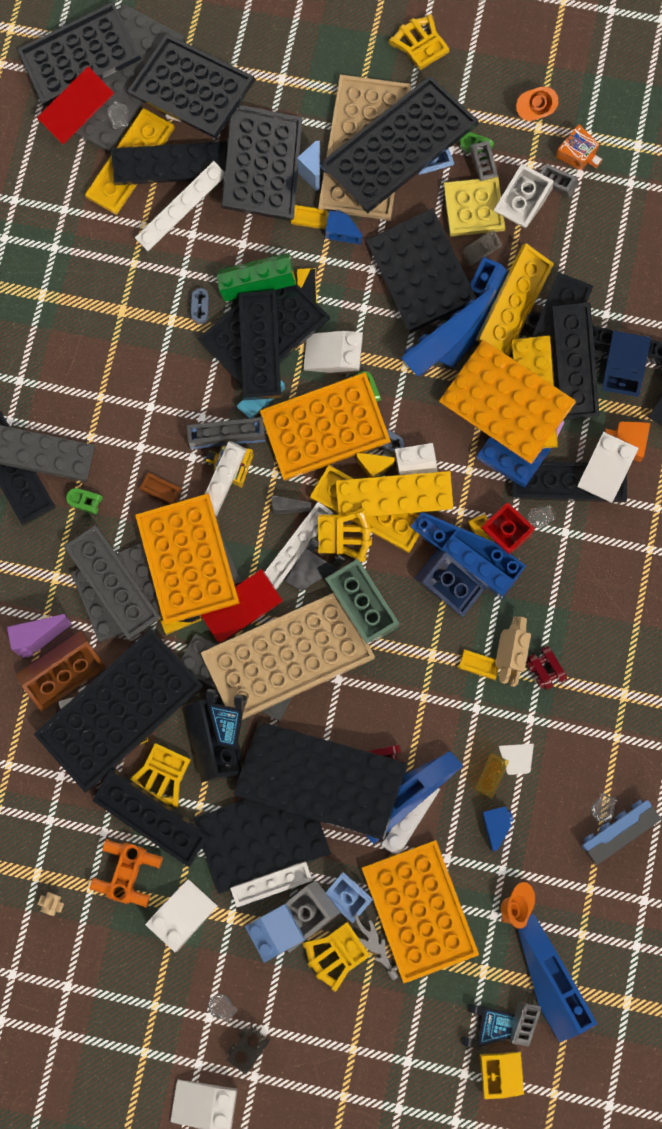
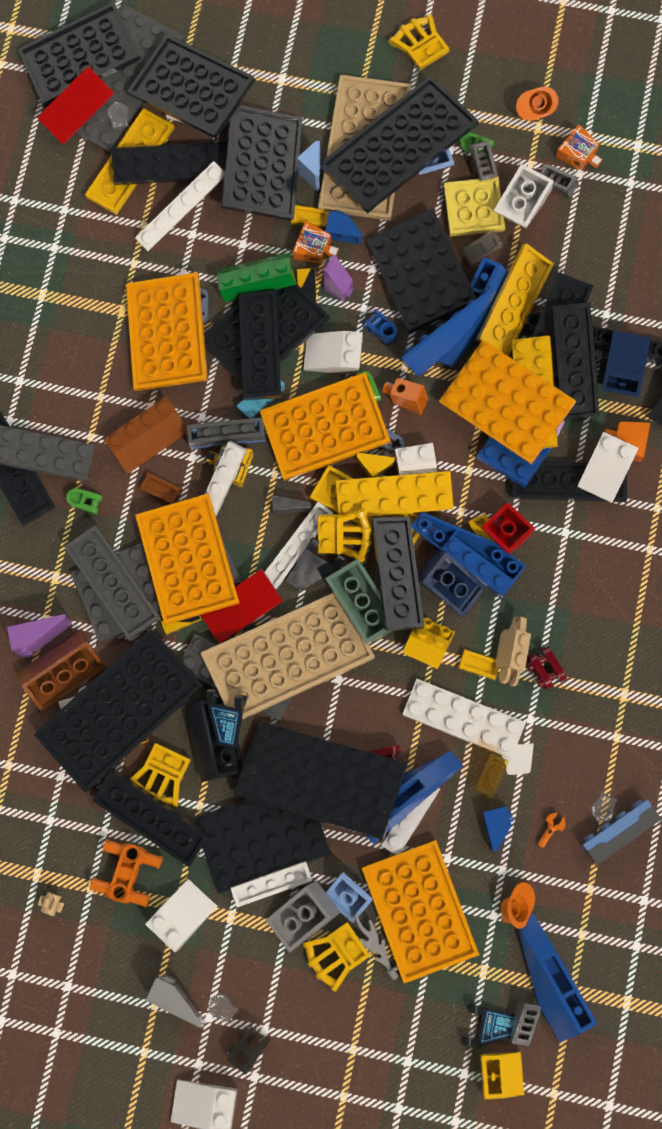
medium blue slope [245,904,305,963] -> none
clear animal [528,505,556,528] -> none
none -> dark orange slope [103,397,188,475]
none -> light orange plate [126,272,208,391]
none -> light grey slope [145,975,206,1028]
none -> orange torso [293,221,339,264]
none -> medium lavender slope [323,255,354,302]
none -> blue piece [362,309,397,344]
none -> black plate [371,517,425,631]
none -> orange torso [383,378,428,415]
none -> white plate [402,679,526,759]
none -> yellow slope [403,617,455,669]
none -> orange bar [537,813,565,848]

